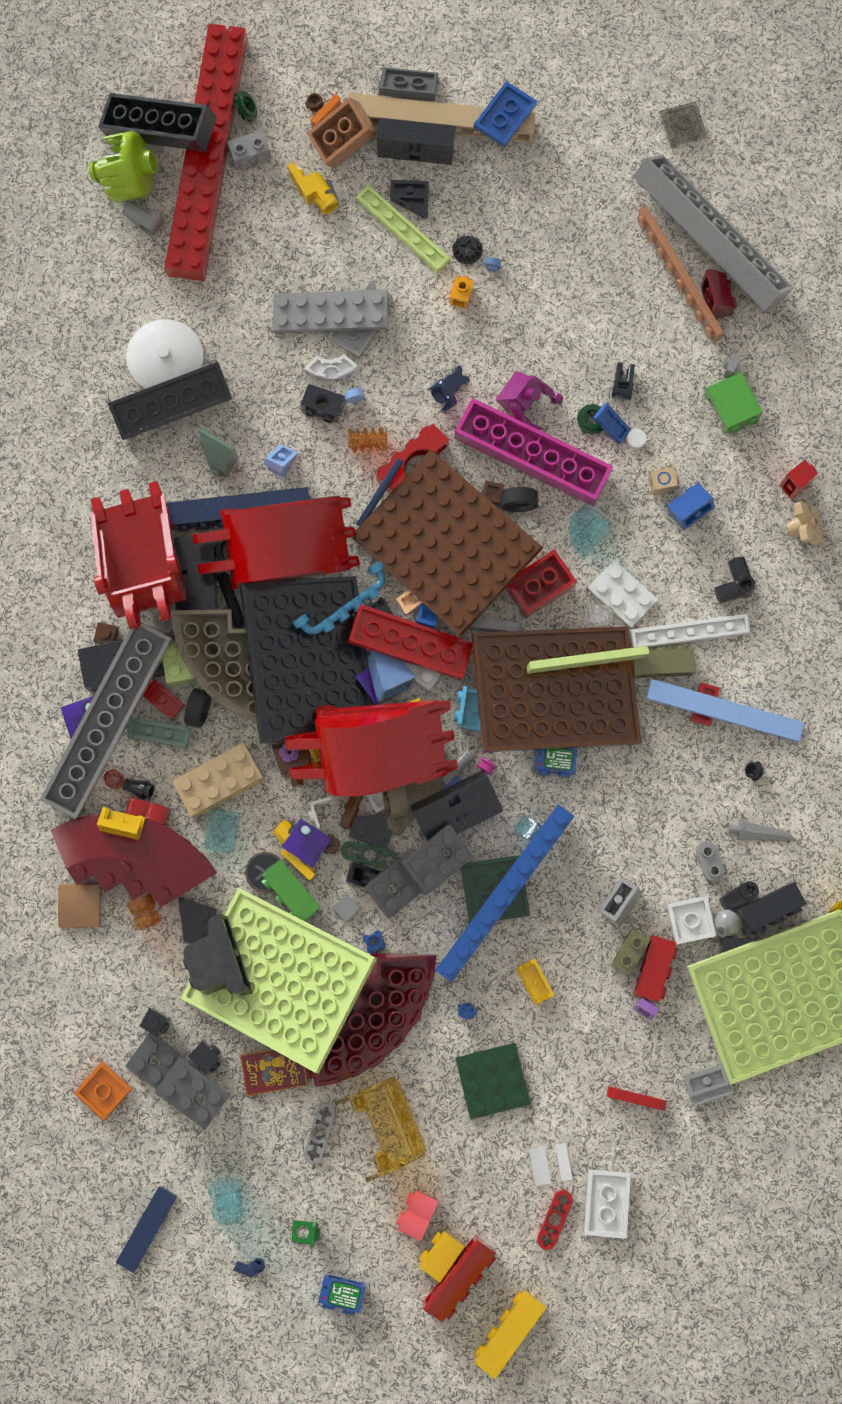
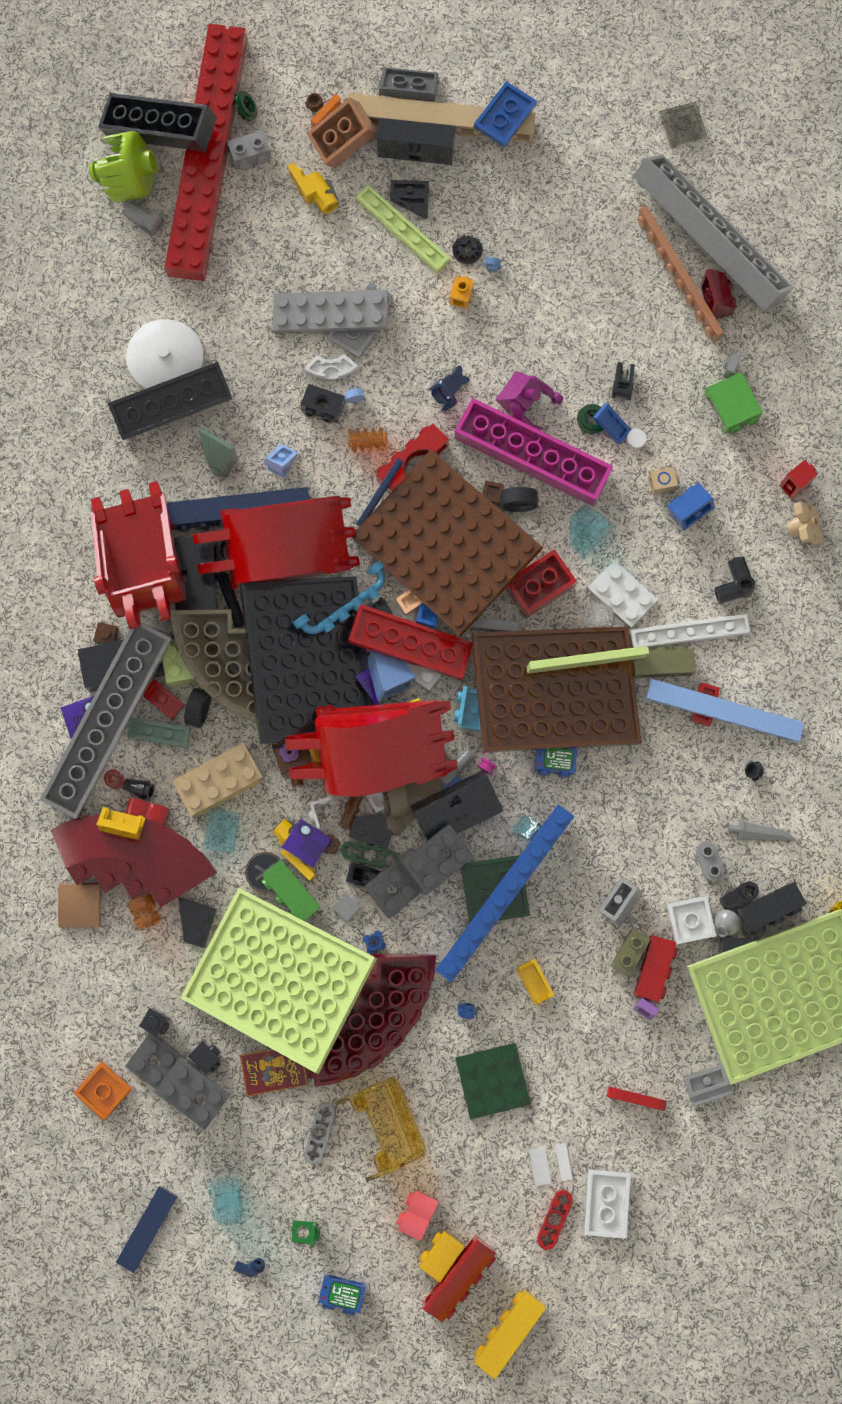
black brick [183,913,252,996] -> none

